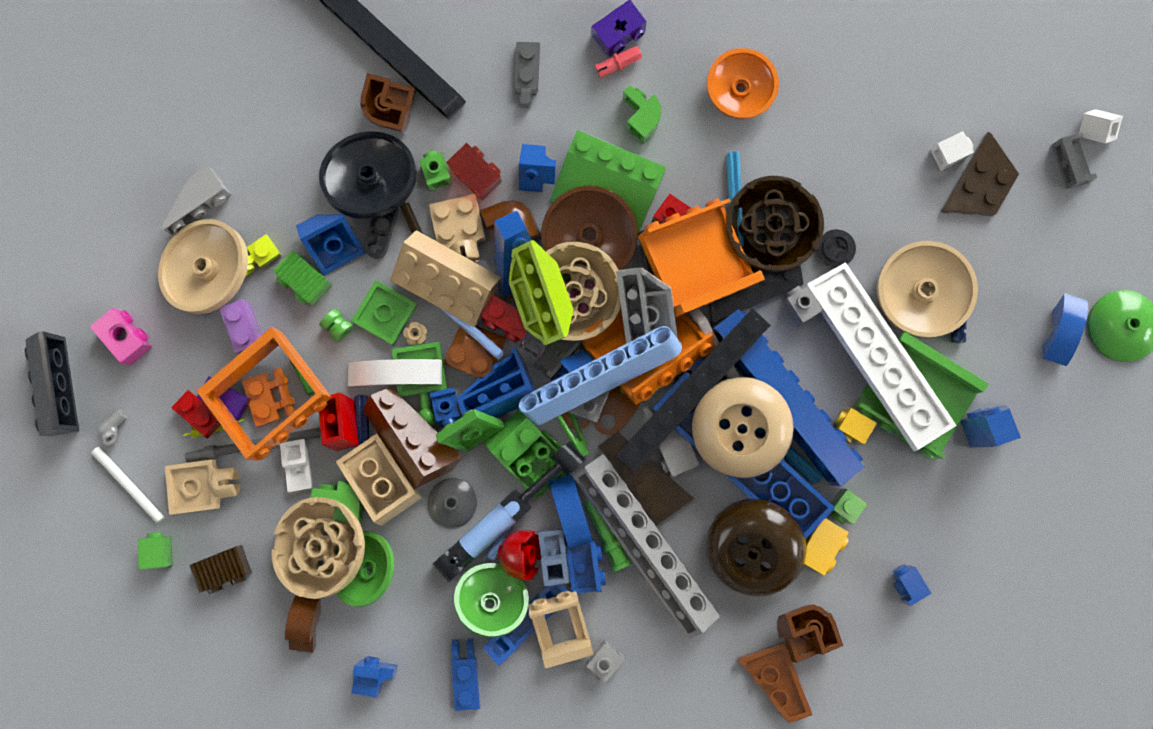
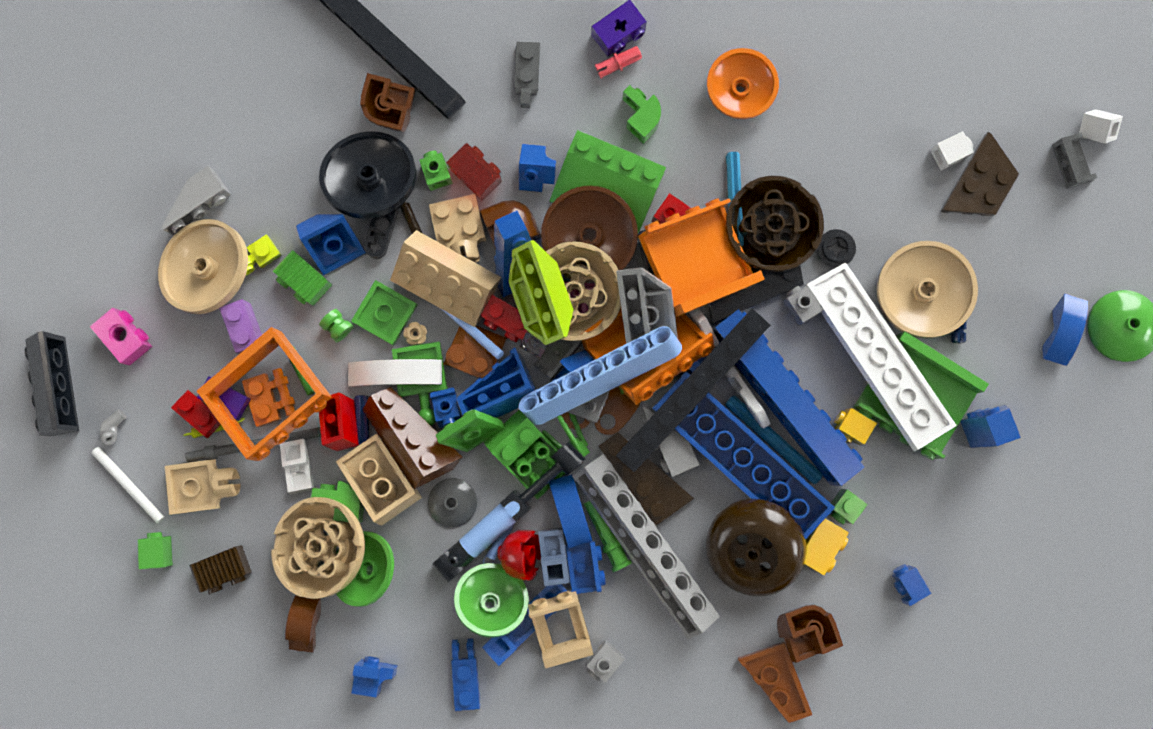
tan brick [692,377,794,478] -> none

